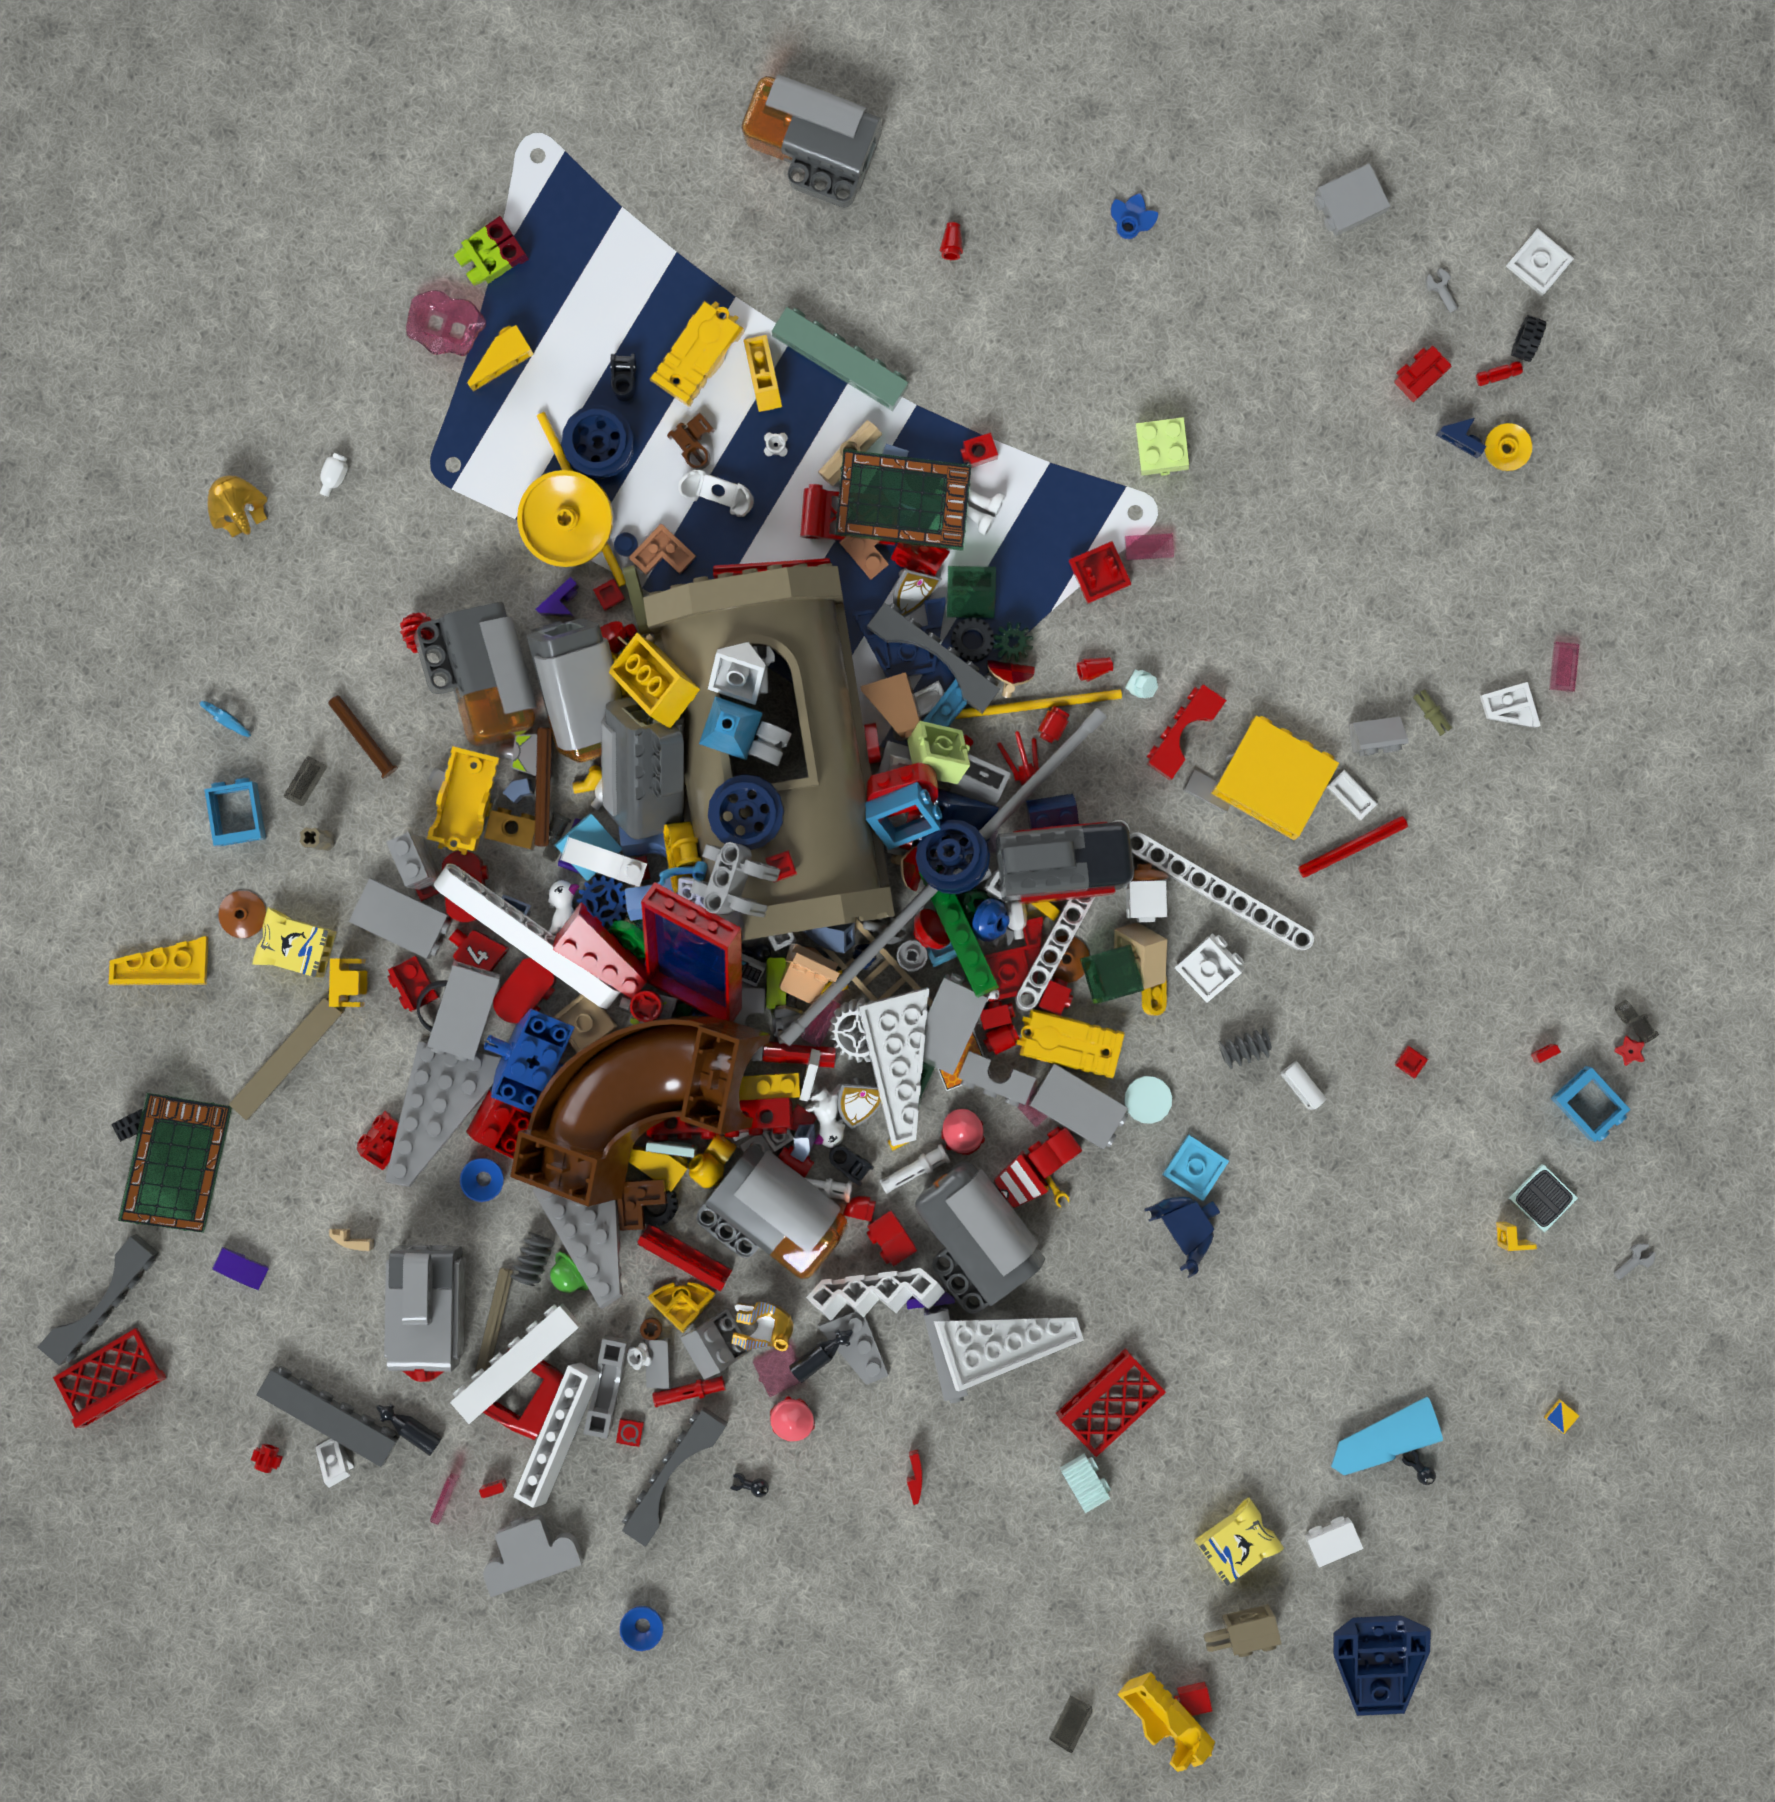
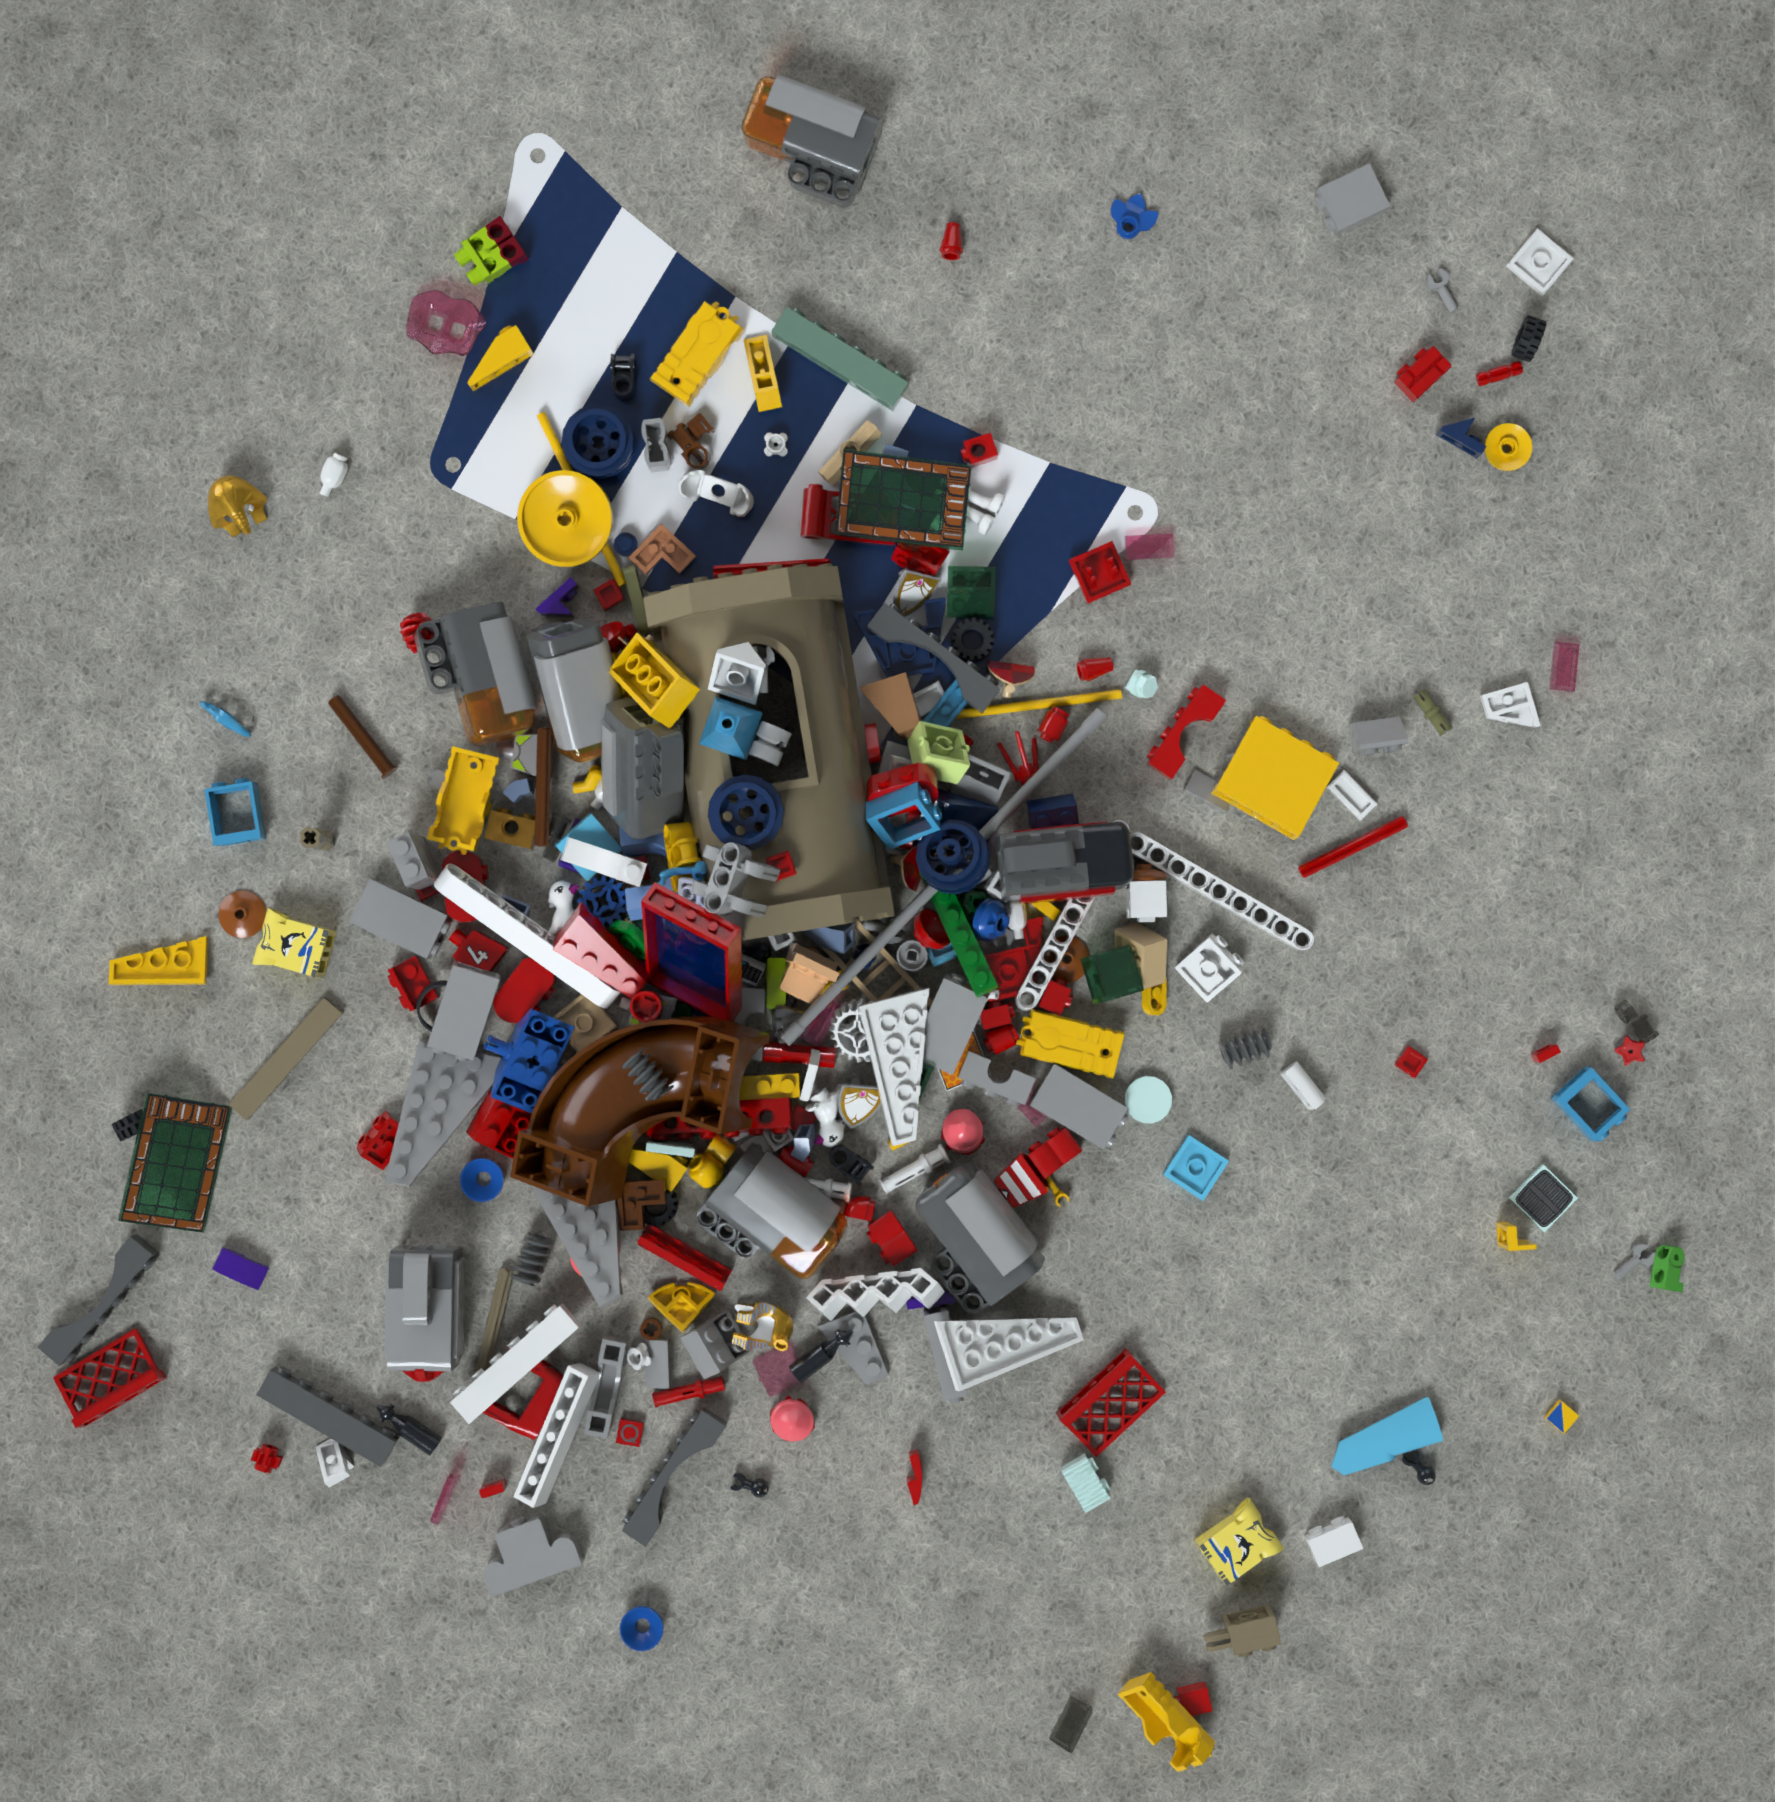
clear smoke slope [284,756,327,806] -> none
yellow panel [329,958,368,1007] -> none
tan slope [329,1229,374,1251] -> none
bright green hat [550,1252,589,1293] -> none
nougat plate [840,512,889,580] -> none
clear green gear [993,622,1033,663] -> none
yellowish green brick [1136,417,1189,476] -> none
dark blue torso [1144,1197,1220,1278] -> none
dark blue wedge [1333,1615,1431,1716] -> none
none -> dark grey piece [622,1047,674,1101]
none -> light grey brick [641,418,670,472]
none -> bright green leg [1649,1245,1685,1292]

